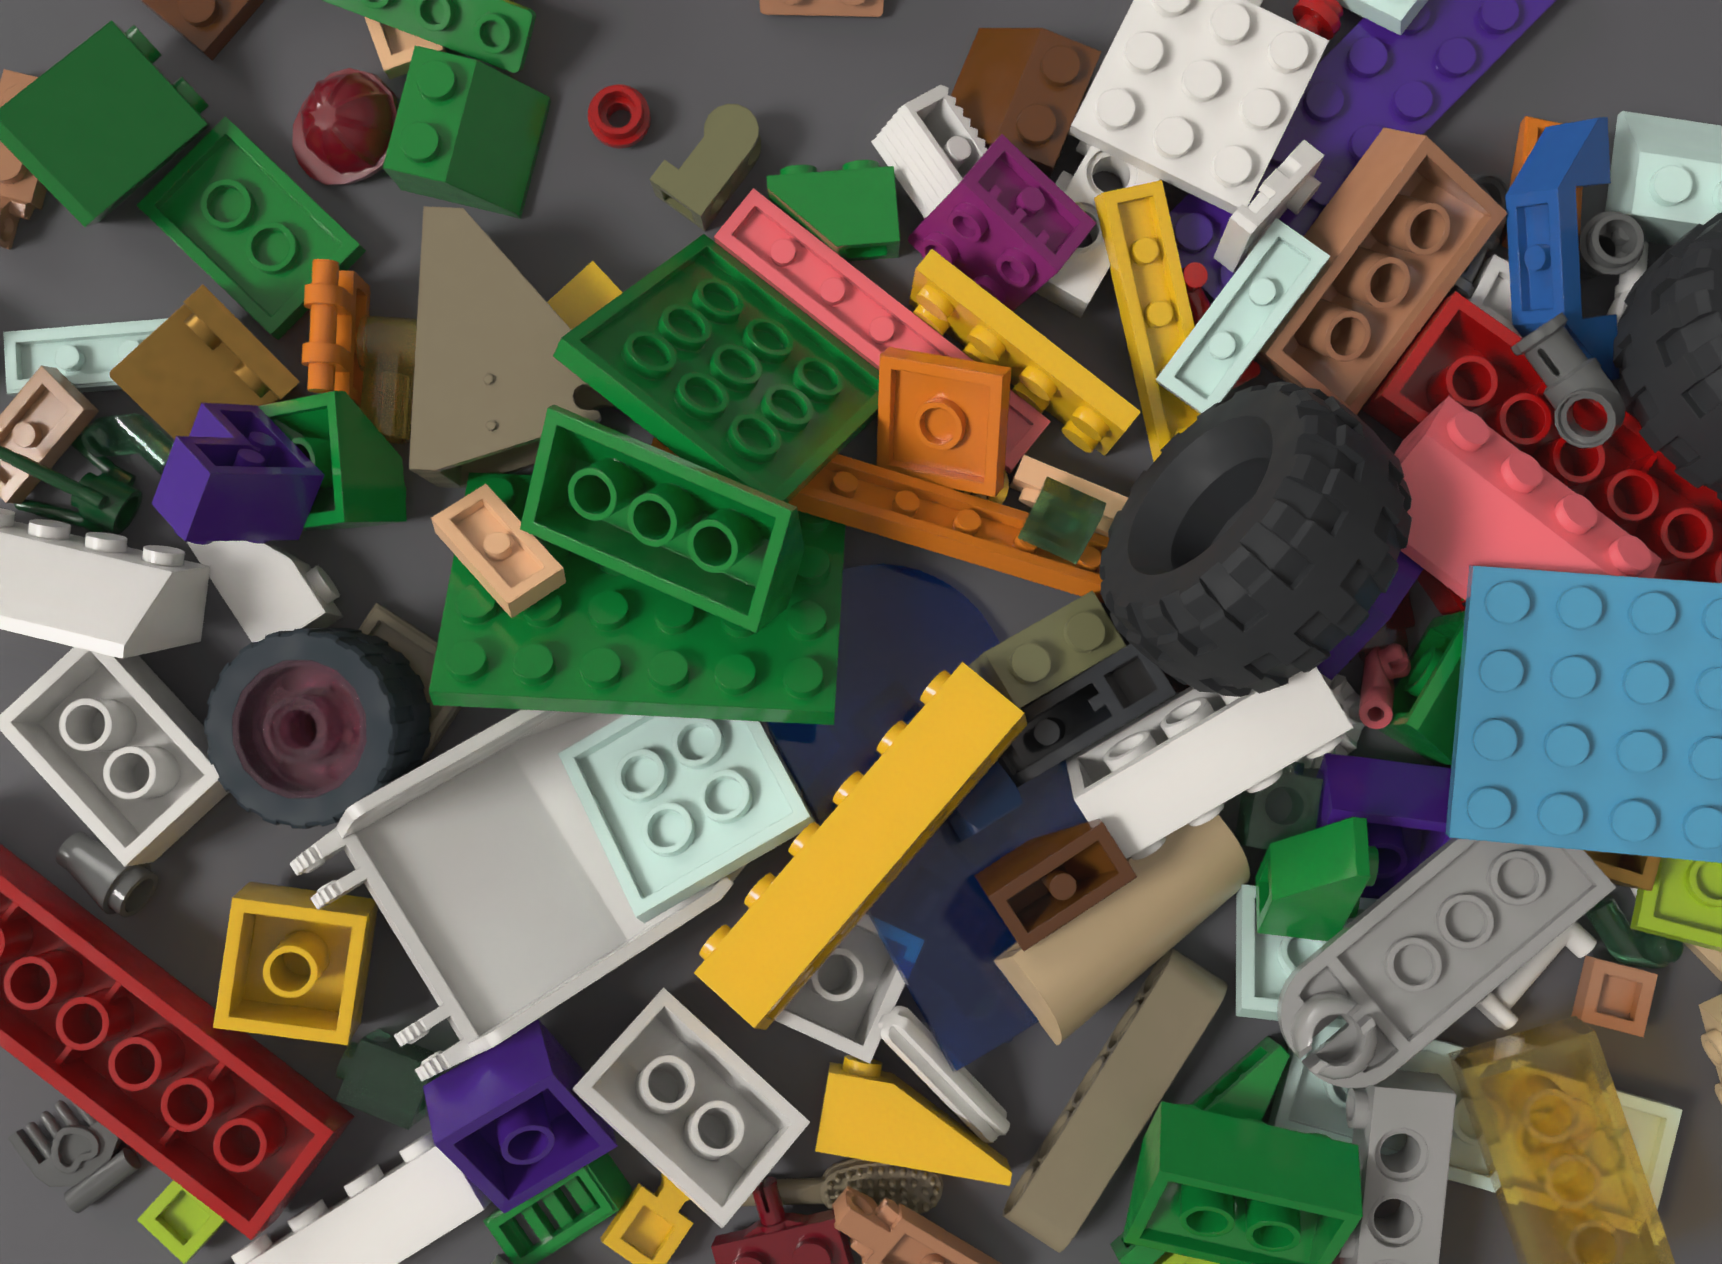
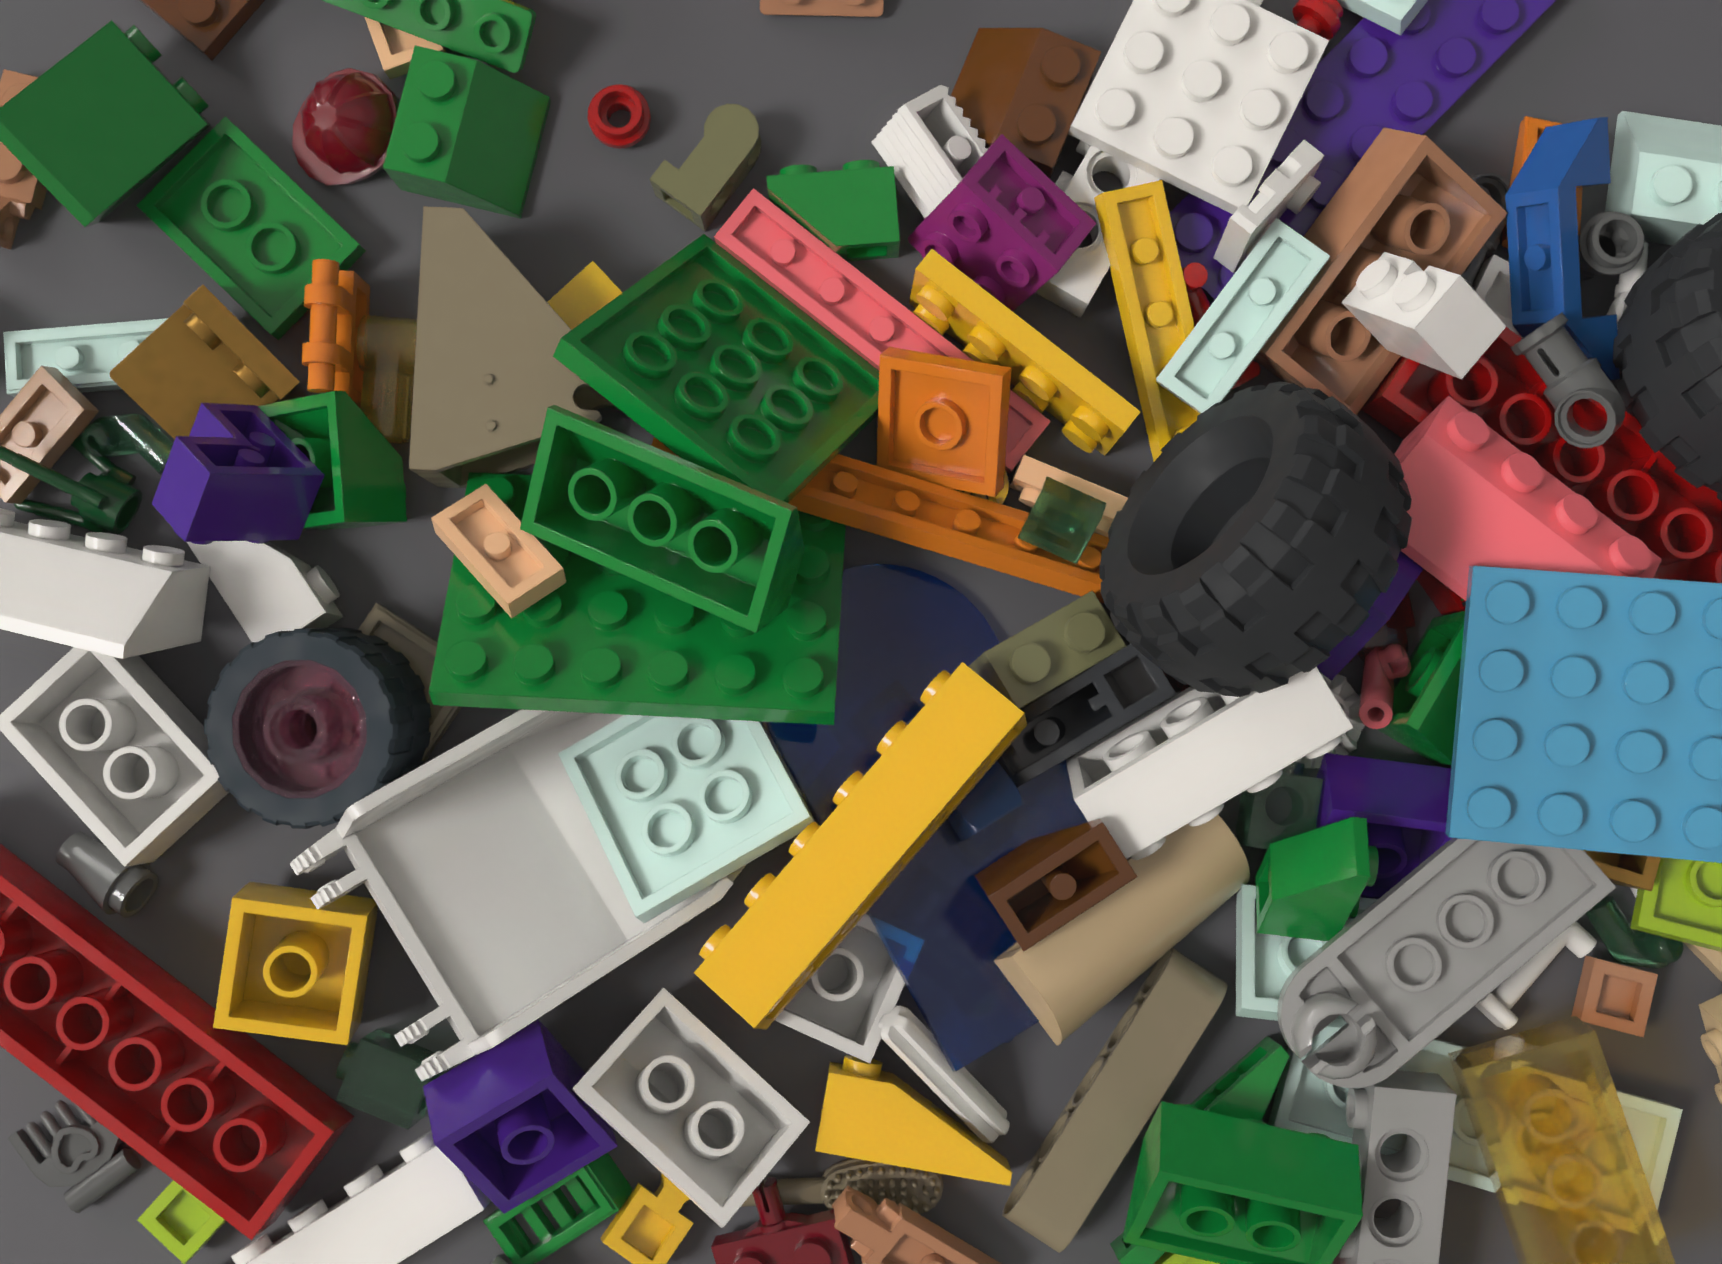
none -> white brick [1342,252,1507,379]

